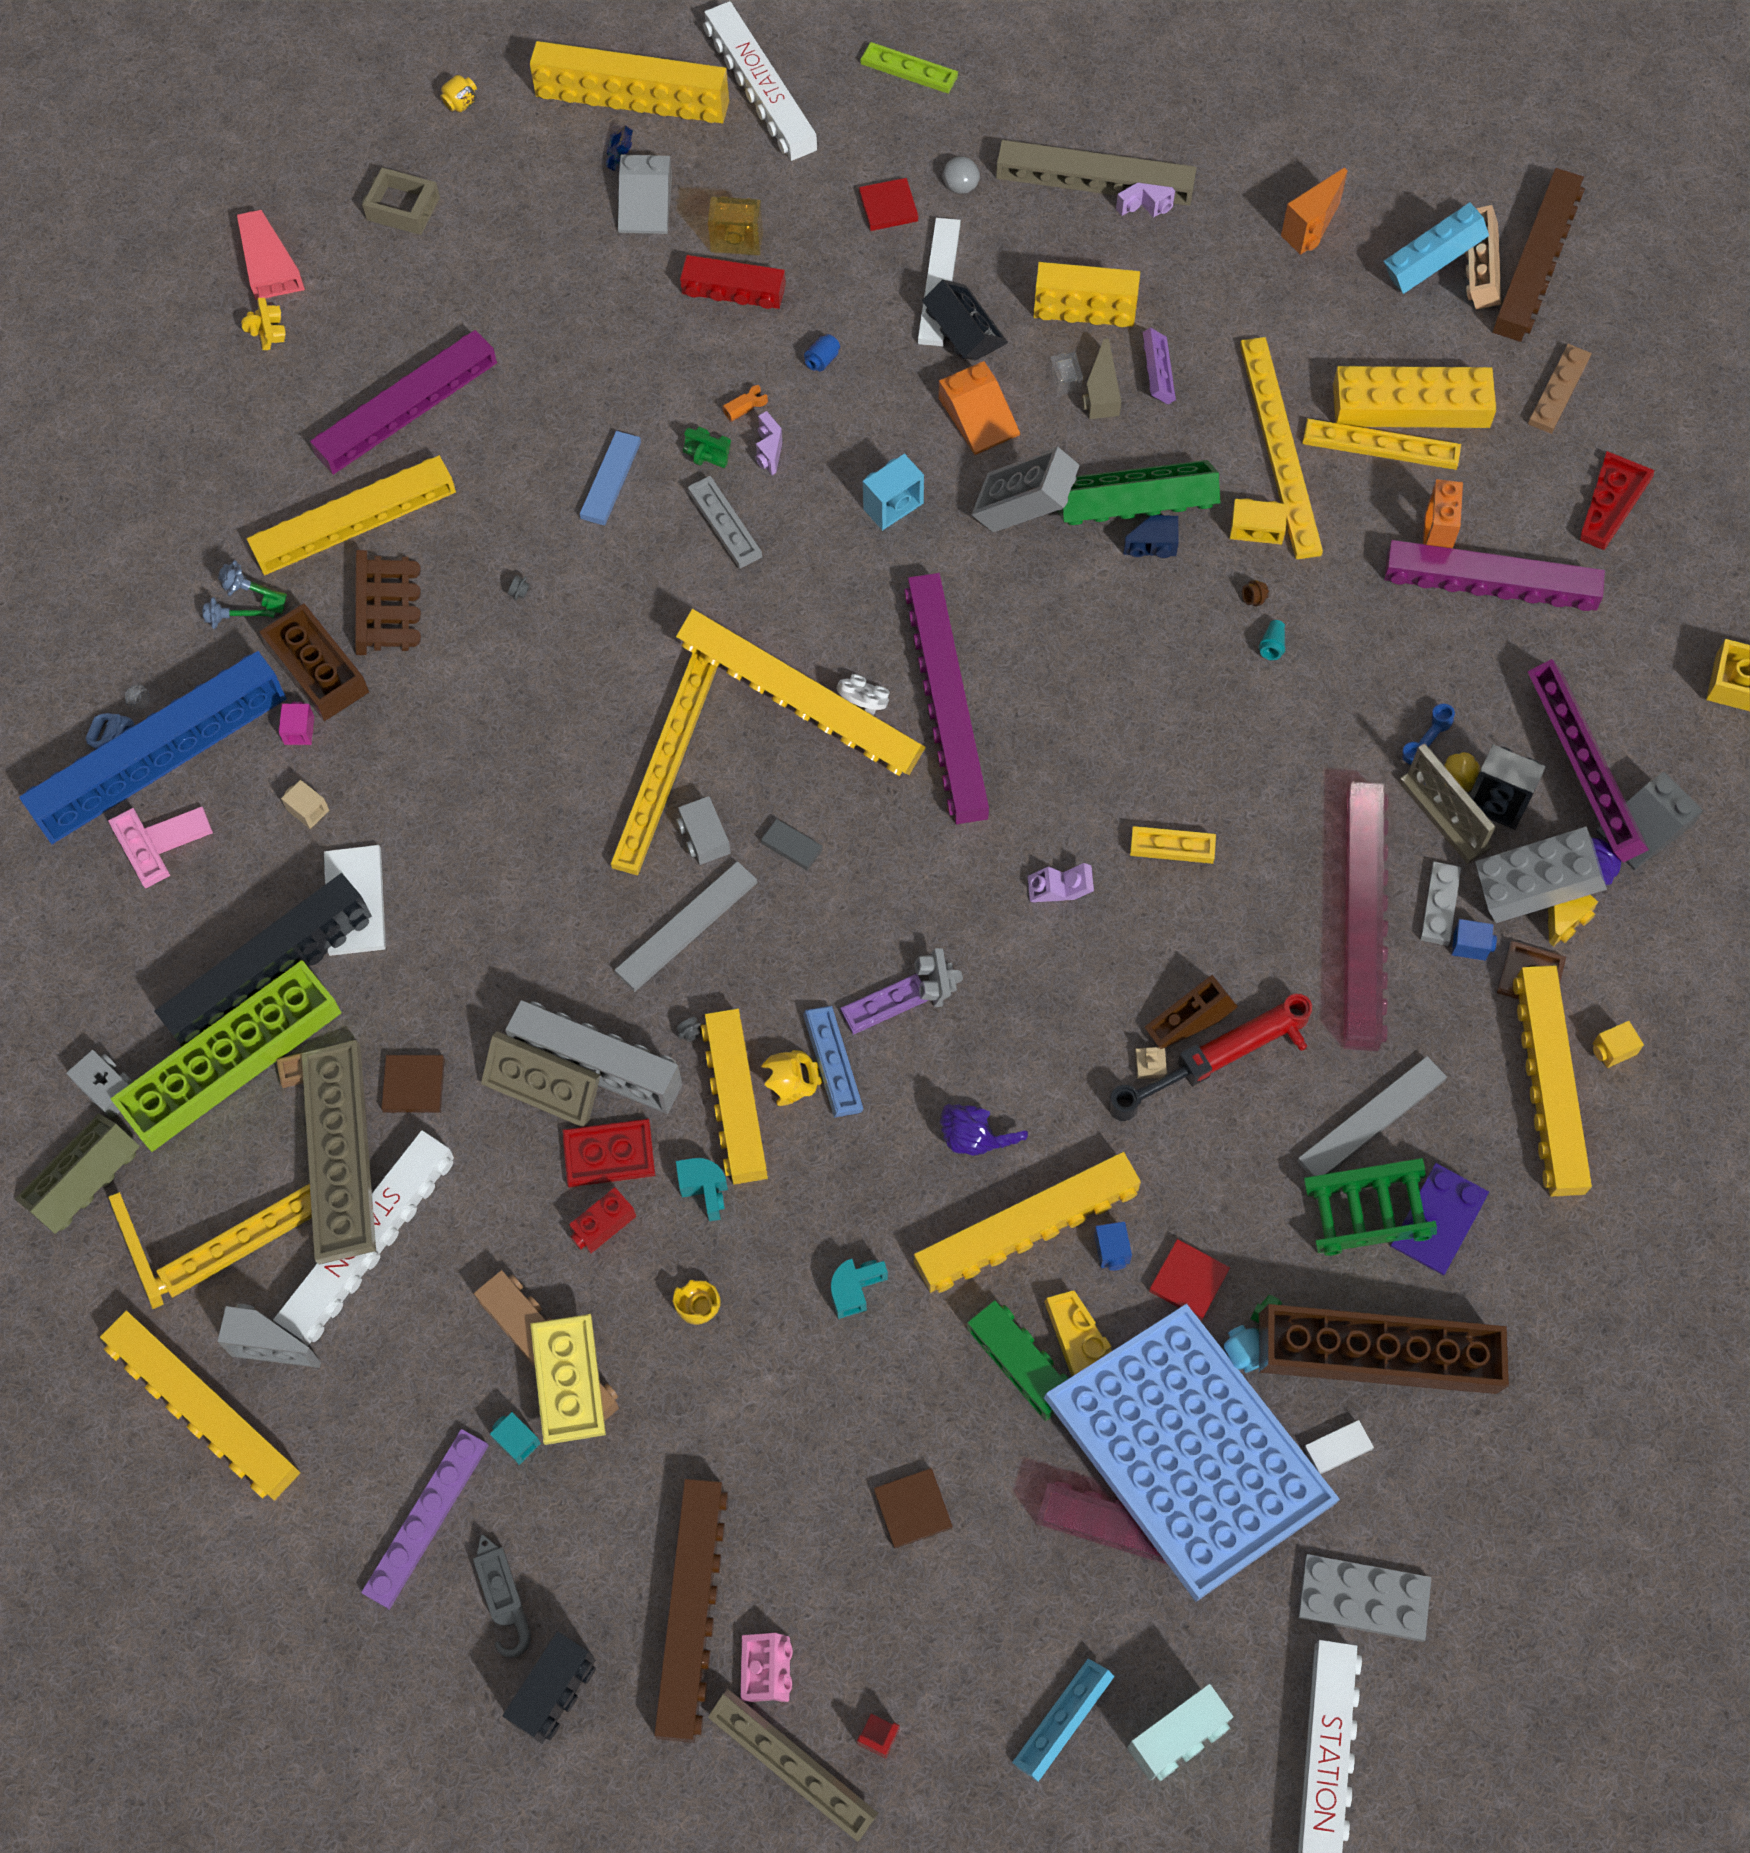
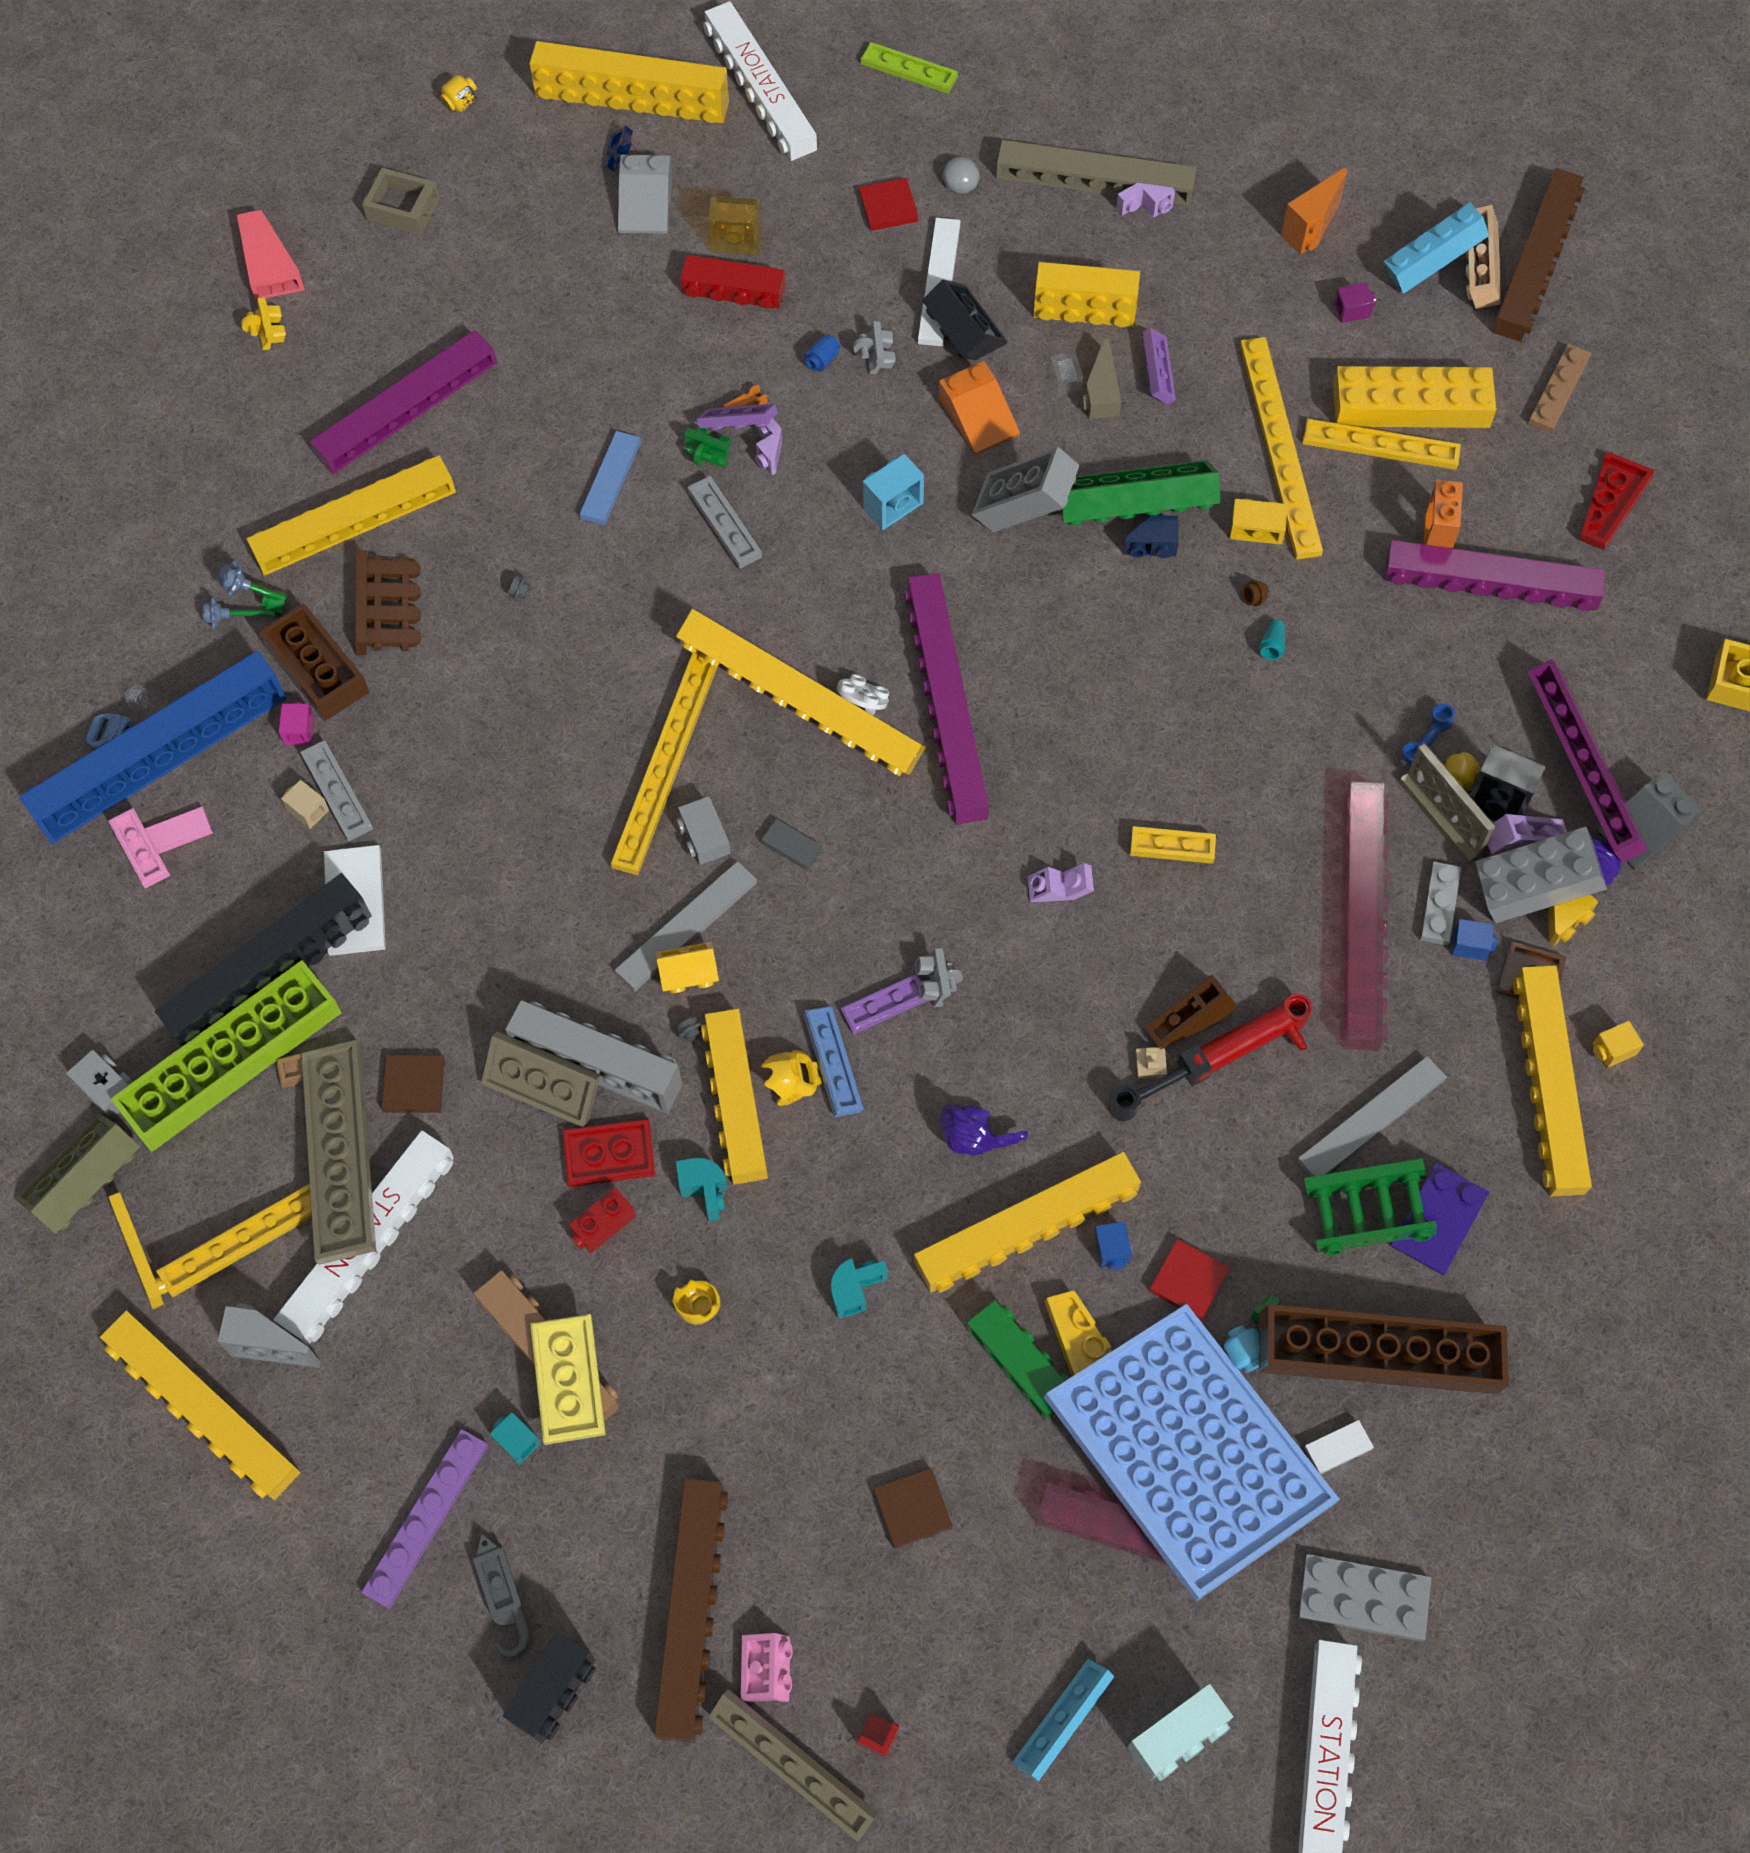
none -> light grey plate [300,740,373,842]
none -> yellow brick [656,942,719,993]
none -> medium lavender plate [697,404,778,430]
none -> light grey hips [853,321,896,374]
none -> magenta brick [1334,282,1376,323]
none -> lavender slope [1487,814,1567,855]

